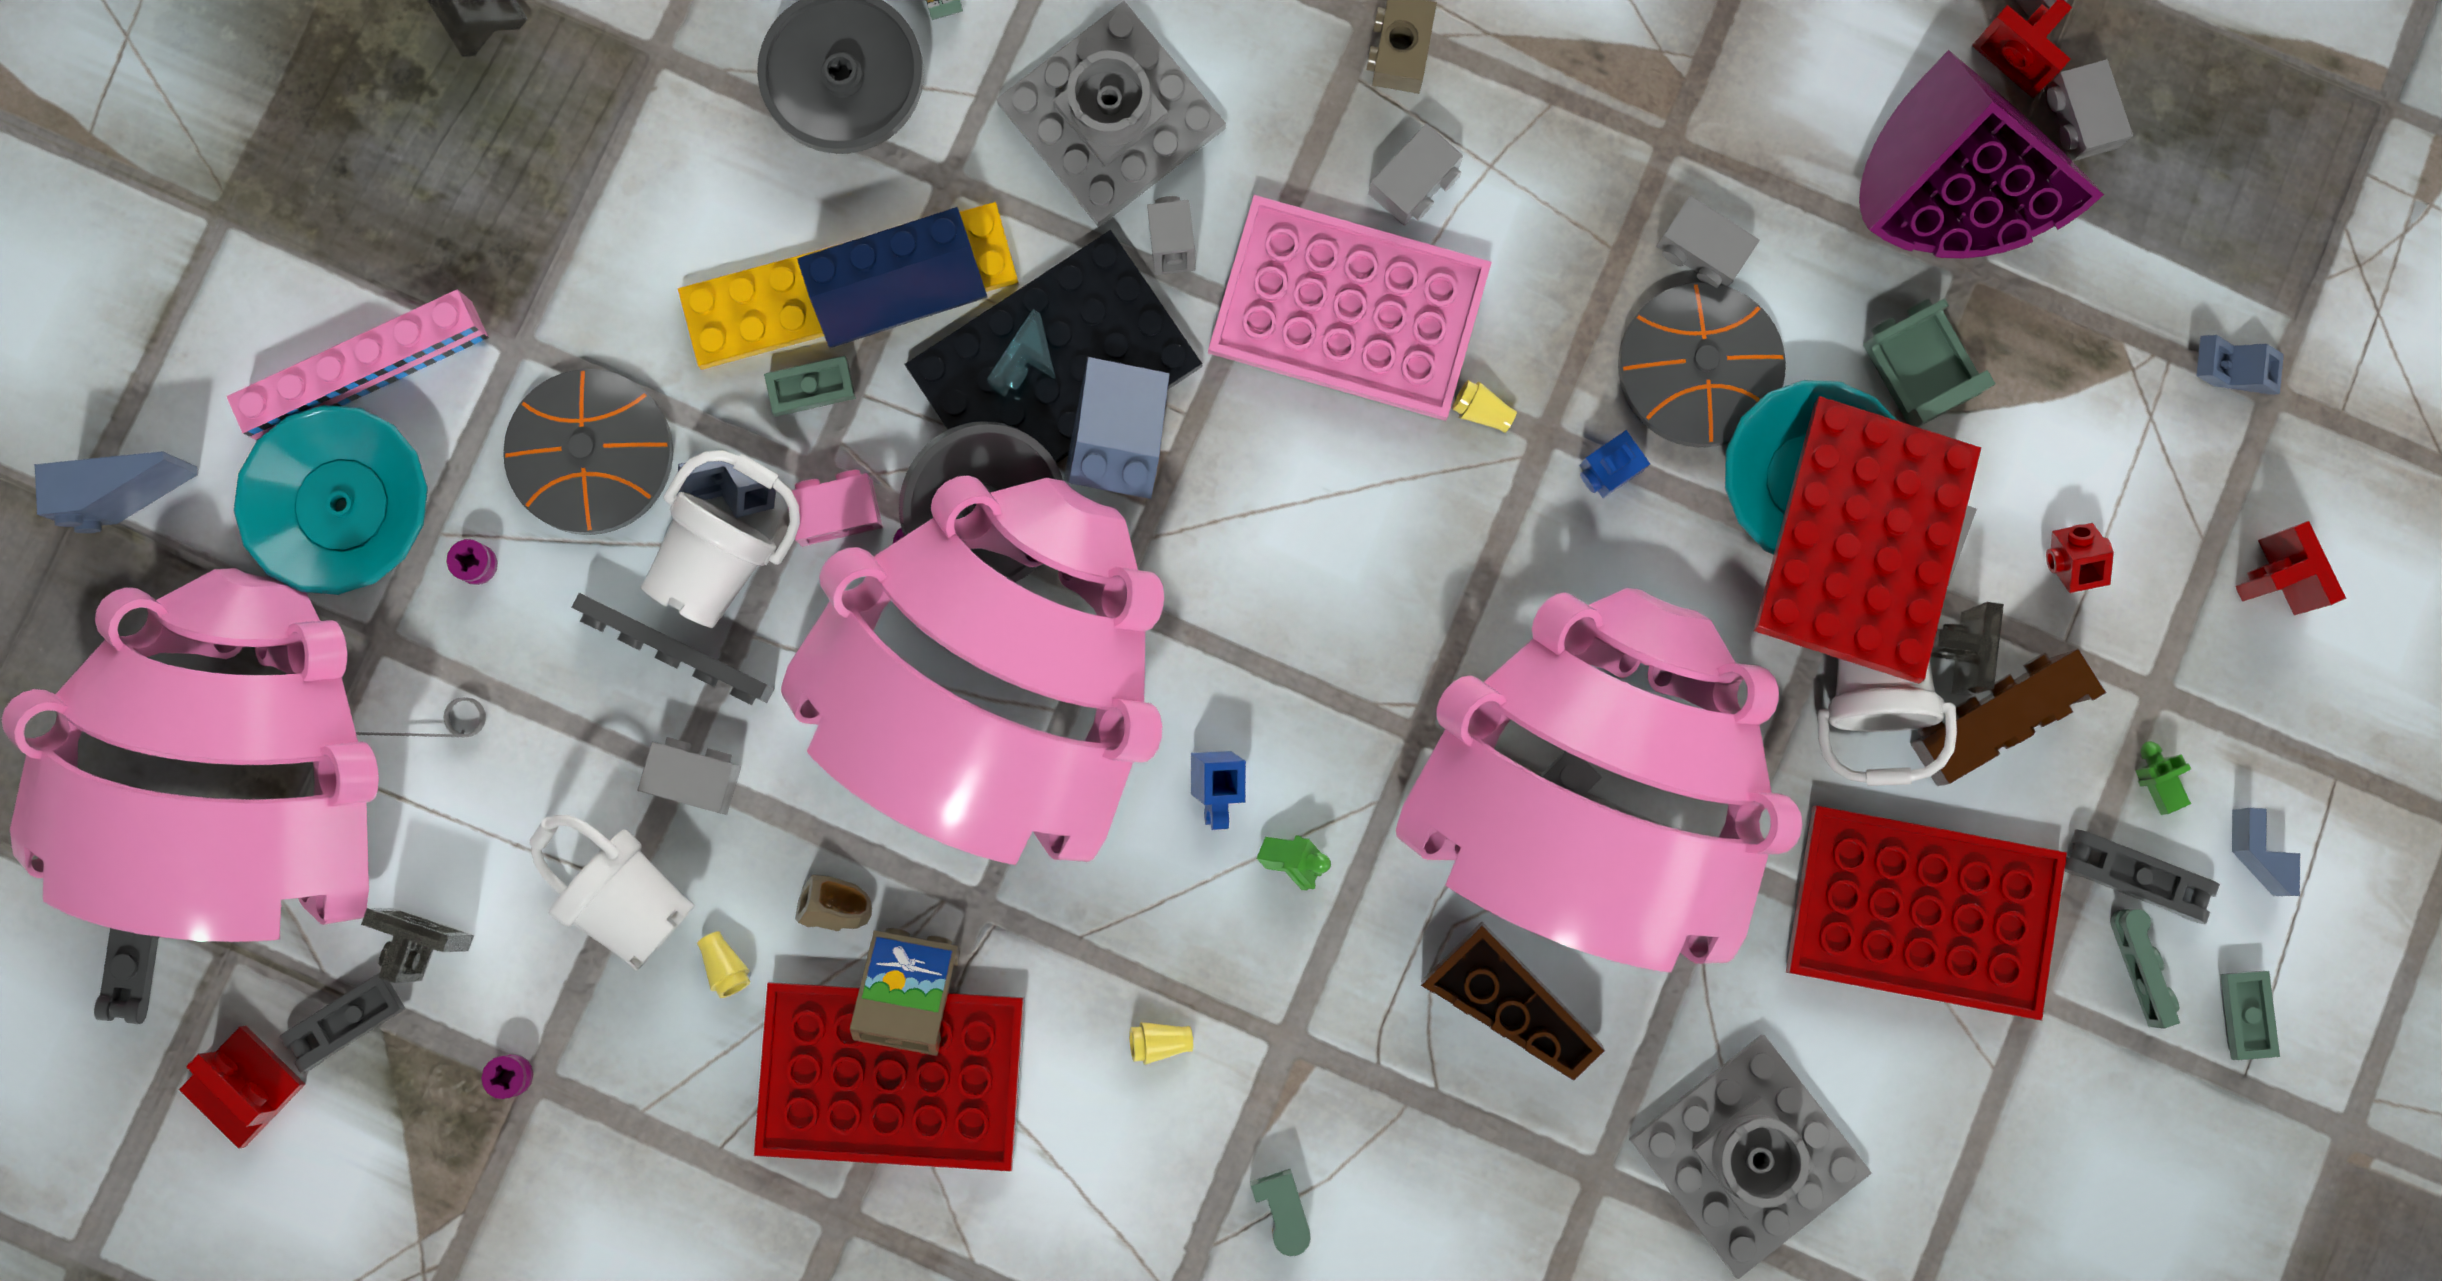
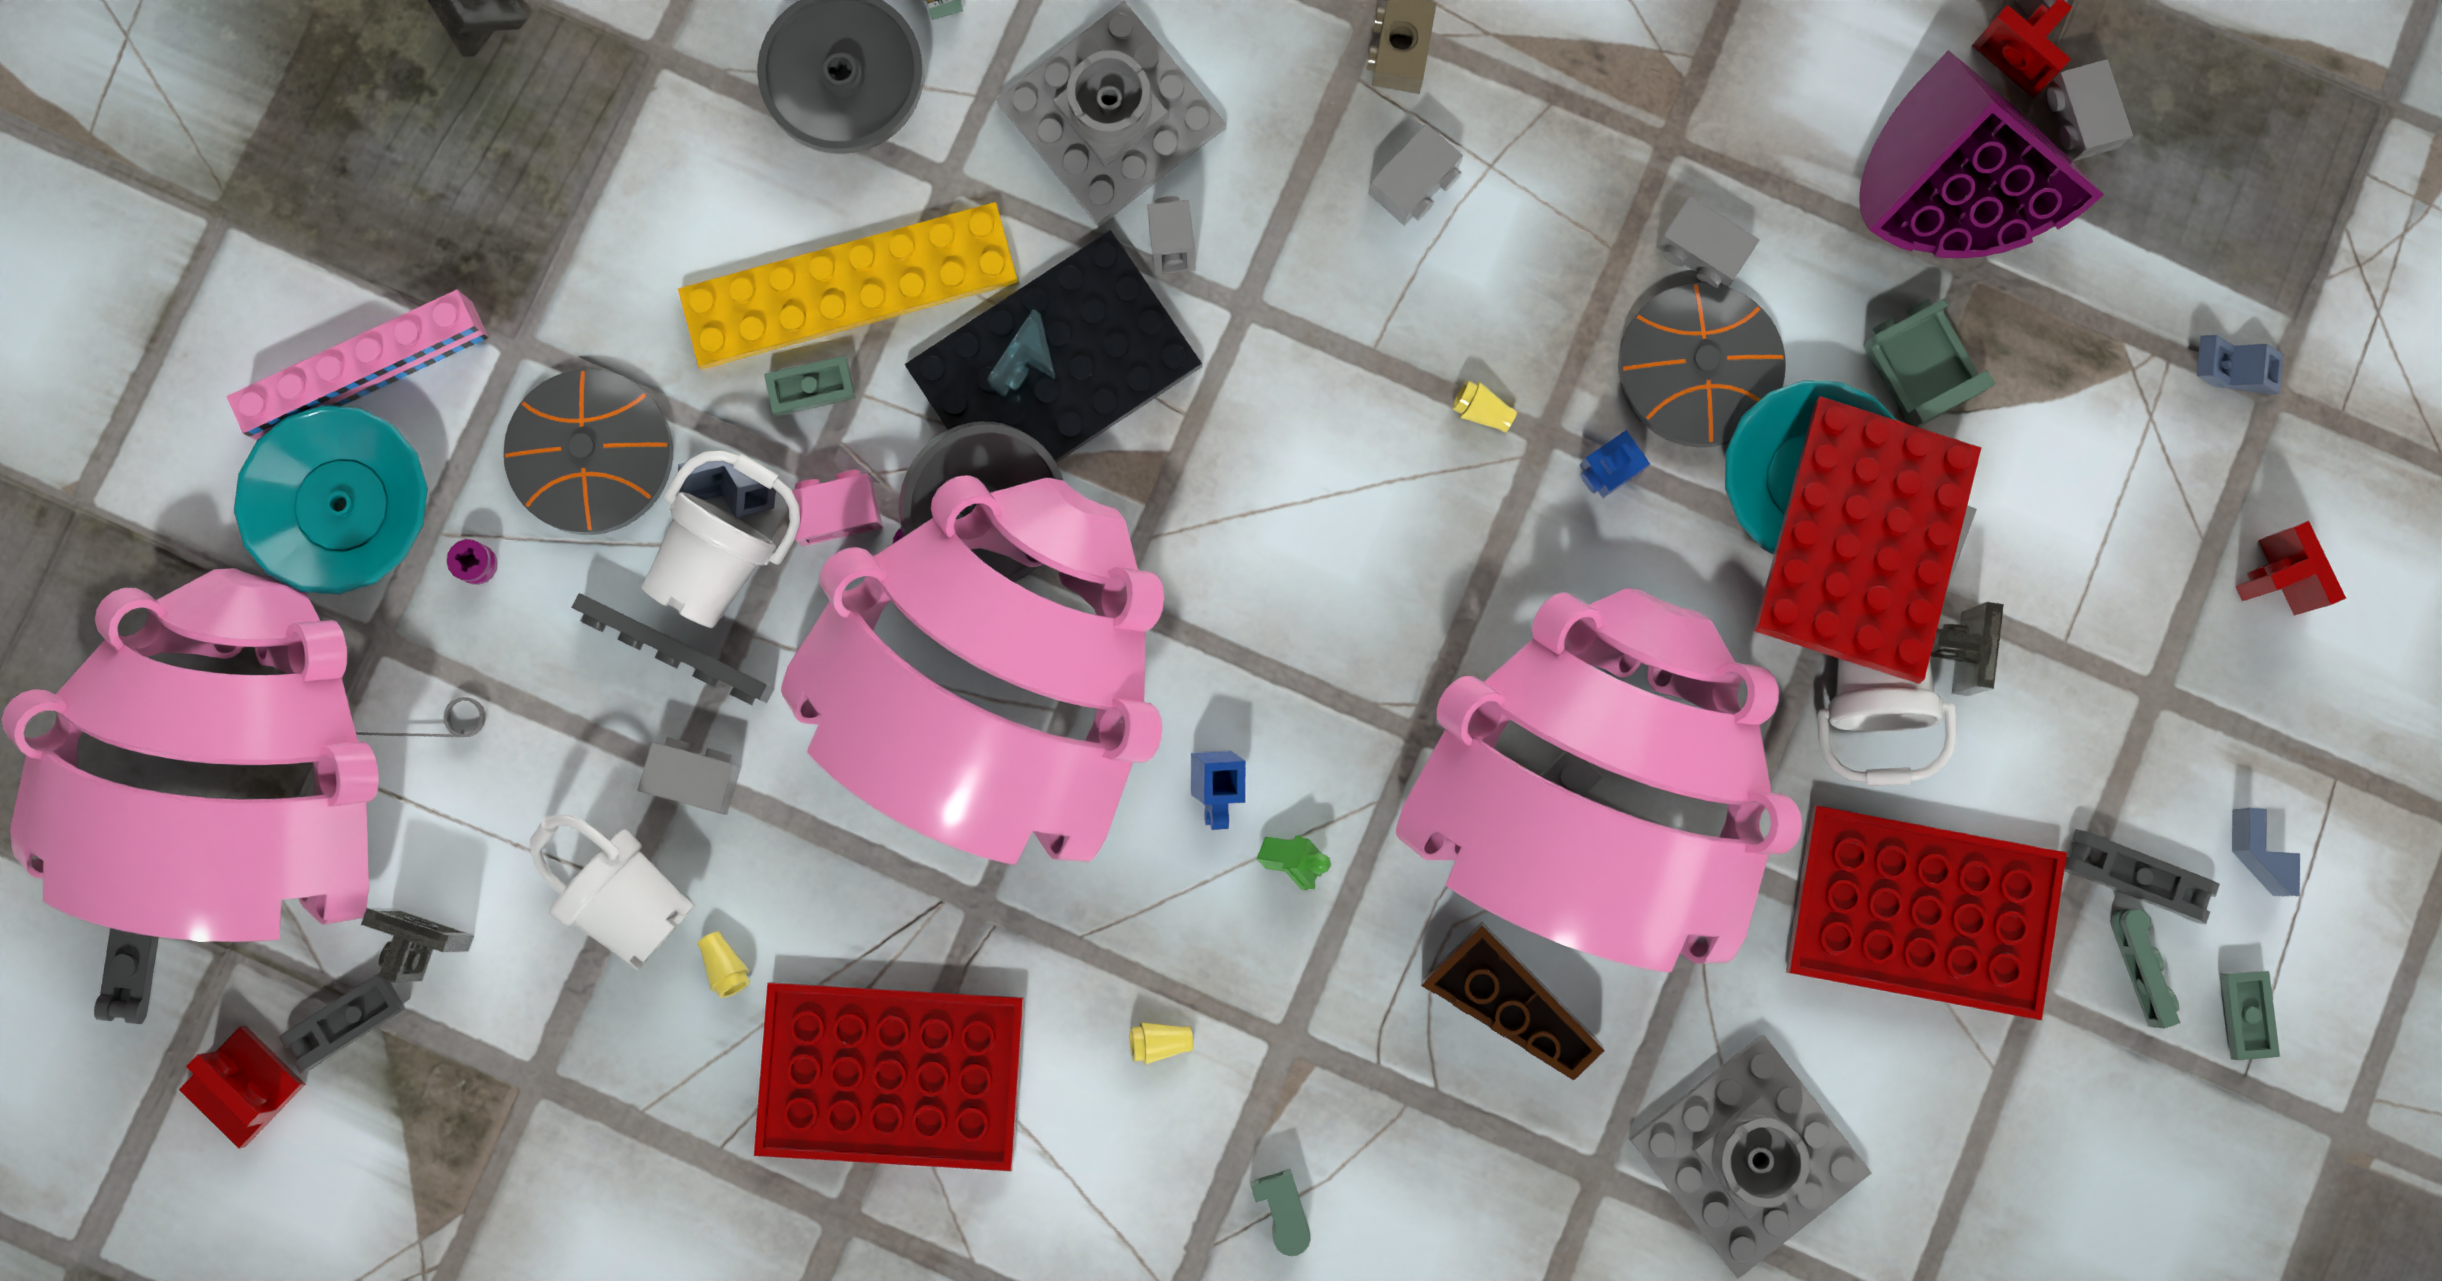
sand blue slope [34,451,198,533] -> none
magenta wheel [481,1054,533,1099] -> none
dark tan rock [795,875,872,932] -> none
dark blue slope [797,207,988,348] -> none
panel [850,928,959,1056] -> none
sand blue slope [1064,357,1170,499] -> none
bright pink plate [1208,195,1492,421] -> none
reddish brown wedge [1910,649,2106,786] -> none
red brick [2046,523,2114,593] -> none
bright green piece [2135,741,2191,815] -> none

